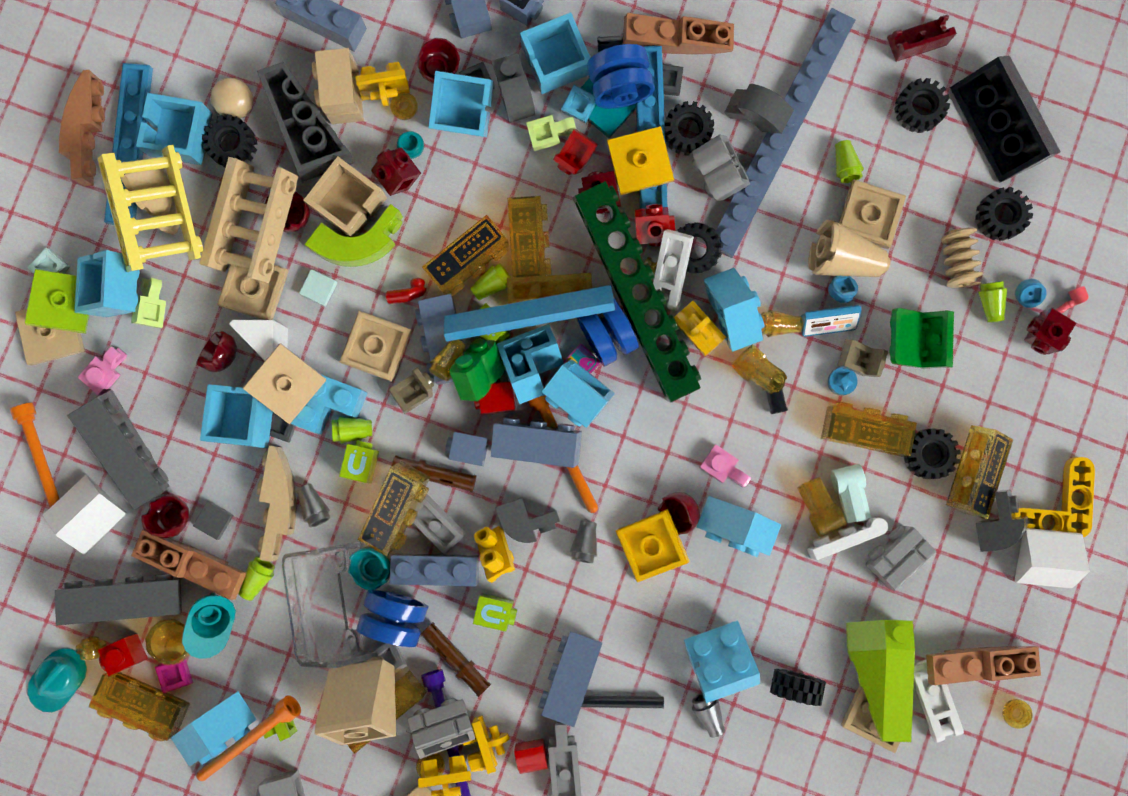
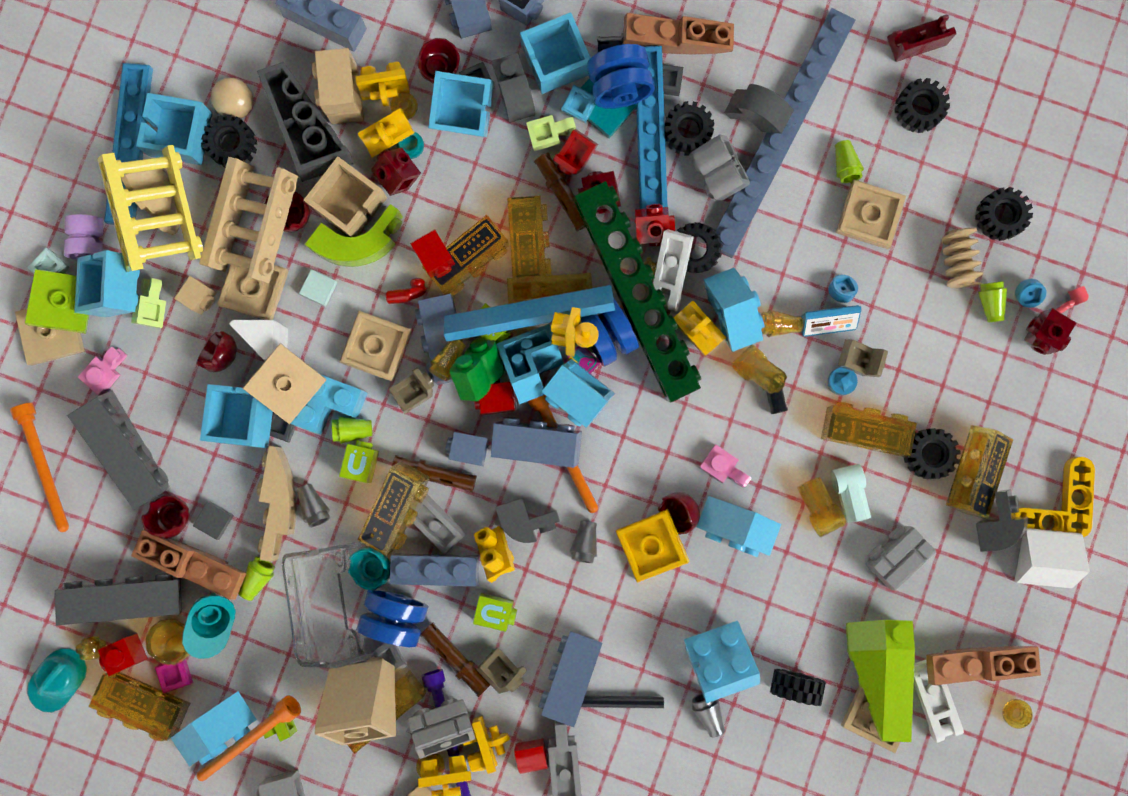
white slope [43,475,127,554] -> none
nougat slope [59,70,105,186] -> none
lime cone [470,263,513,301] -> none
yellow plate [607,126,674,195] -> none
white plate [807,517,888,560] -> none
tan cone [808,220,891,277] -> none
green bracket [889,308,954,369] -> none
black slope [950,56,1061,183] -> none
none -> lavender wheel [64,214,103,260]
none -> tan plate [174,276,217,315]
none -> yellow hips [357,108,415,158]
none -> red brick [410,229,455,278]
none -> dark tan bracket [476,648,527,694]
none -> reddish brown pin [534,152,585,232]
none -> yellow hips [551,307,598,357]

